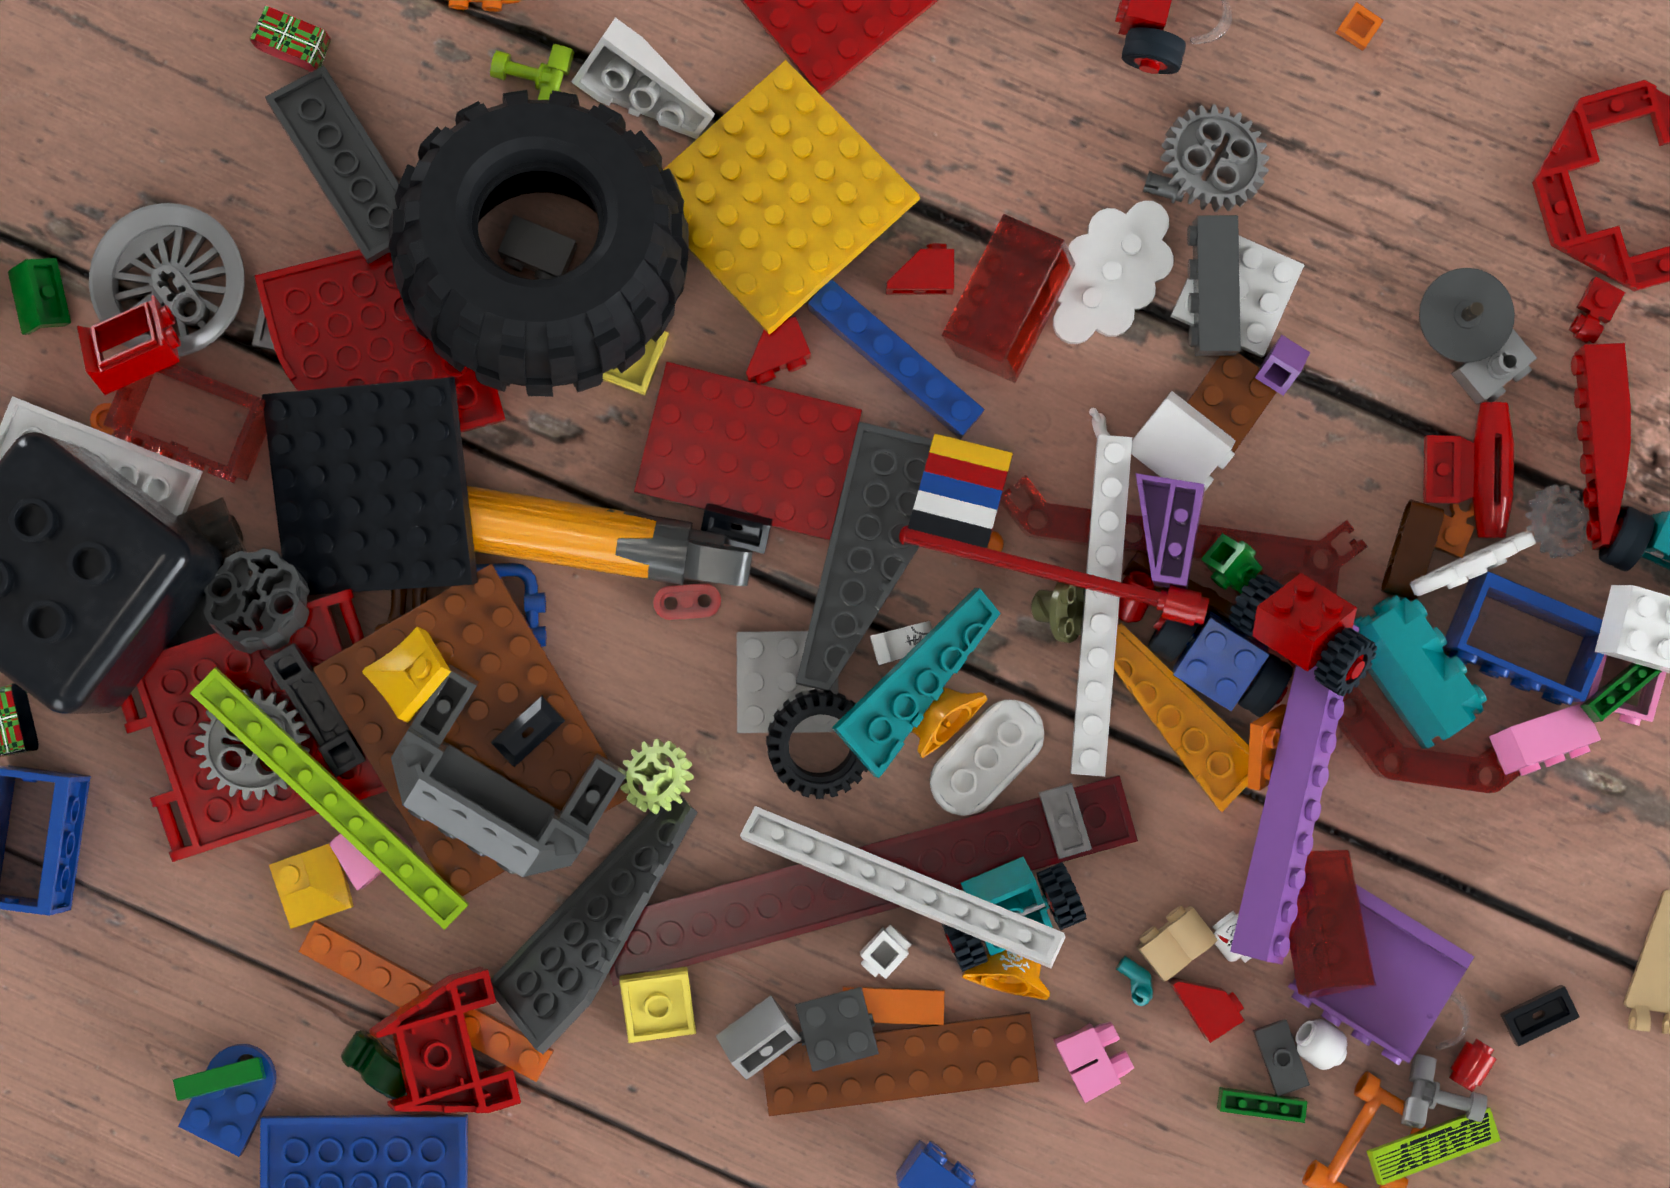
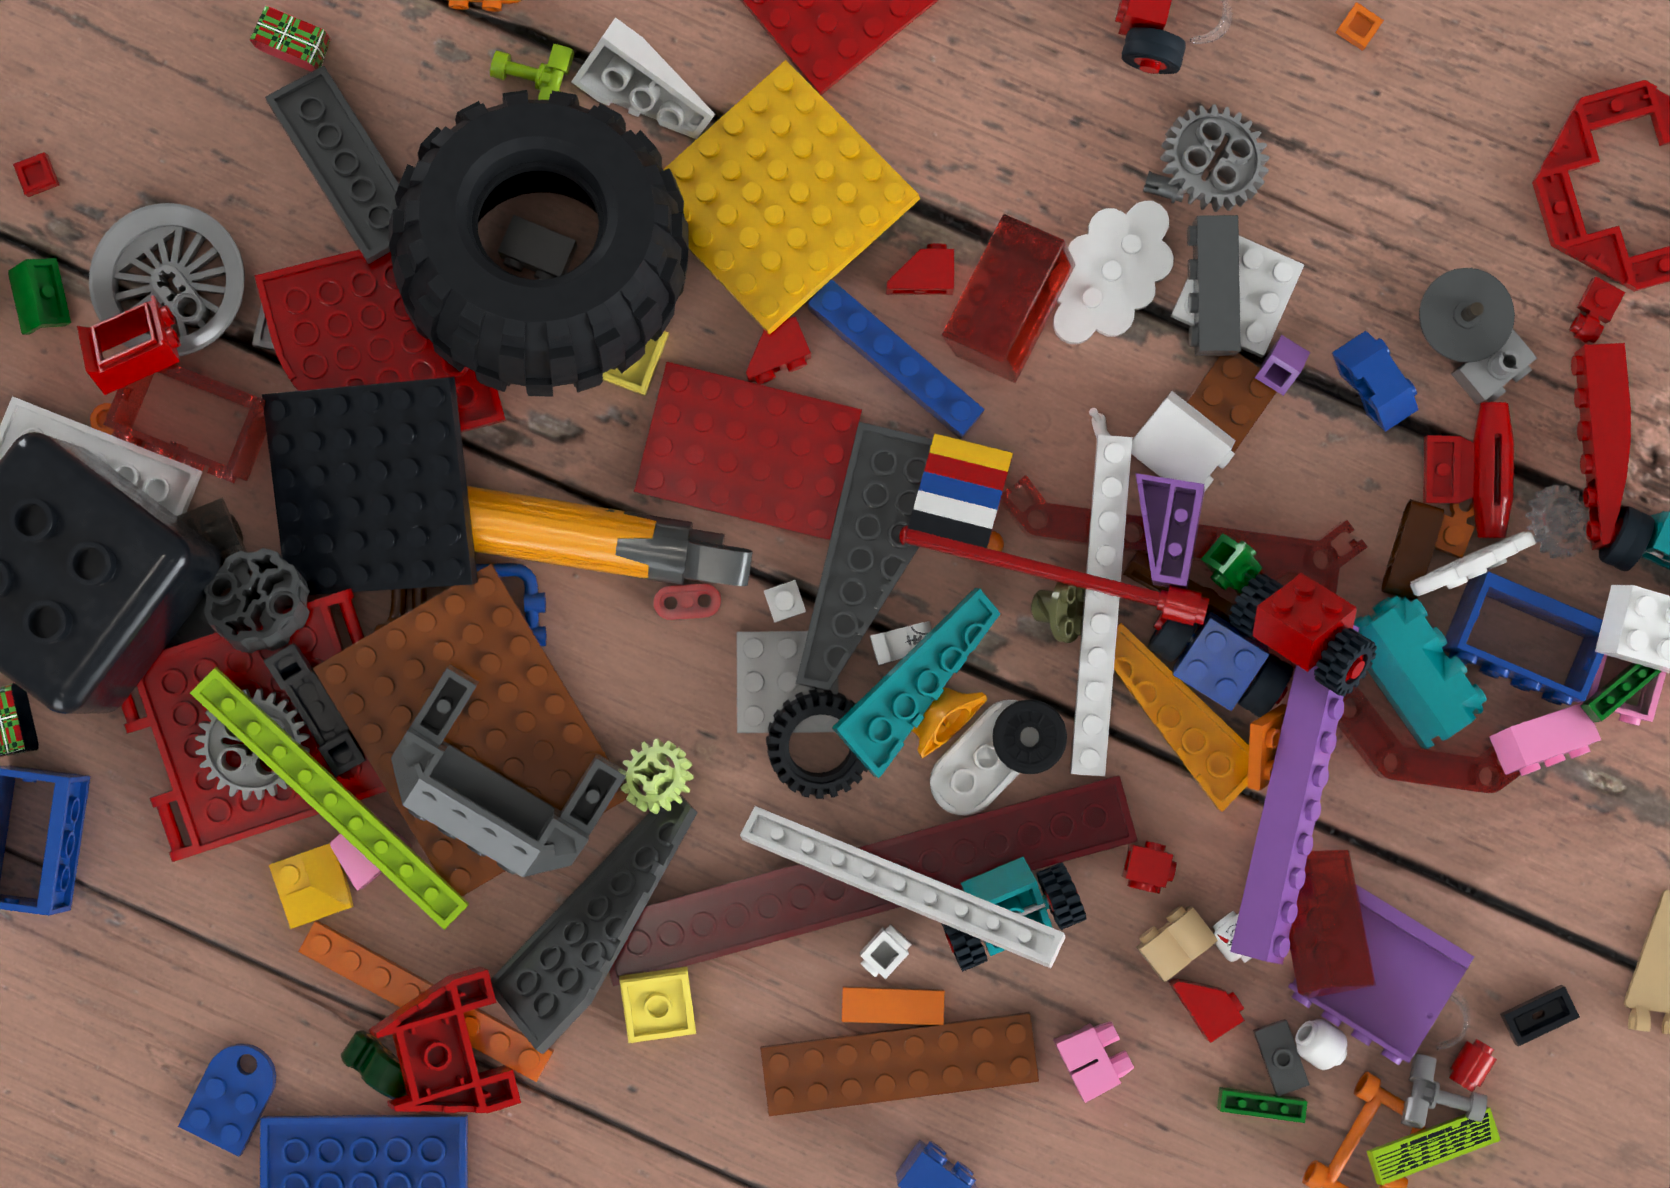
green piece [173,1057,266,1101] -> none
yellow plate [362,626,451,723] -> none
black piece [491,695,565,767] -> none
black piece [701,503,773,554] -> none
light grey brick [716,995,802,1080] -> none
dark grey plate [795,987,879,1072] -> none
light orange hat [961,950,1050,1000] -> none
flat silver plate [1039,783,1092,859] -> none
teal arm [1116,956,1153,1006] -> none
red brick [1118,571,1155,623] -> none
none -> red tile [13,152,59,197]
none -> white plate [764,580,806,623]
none -> black wheel [992,700,1067,774]
none -> red brick [1122,841,1177,894]
none -> blue brick [1332,331,1419,432]

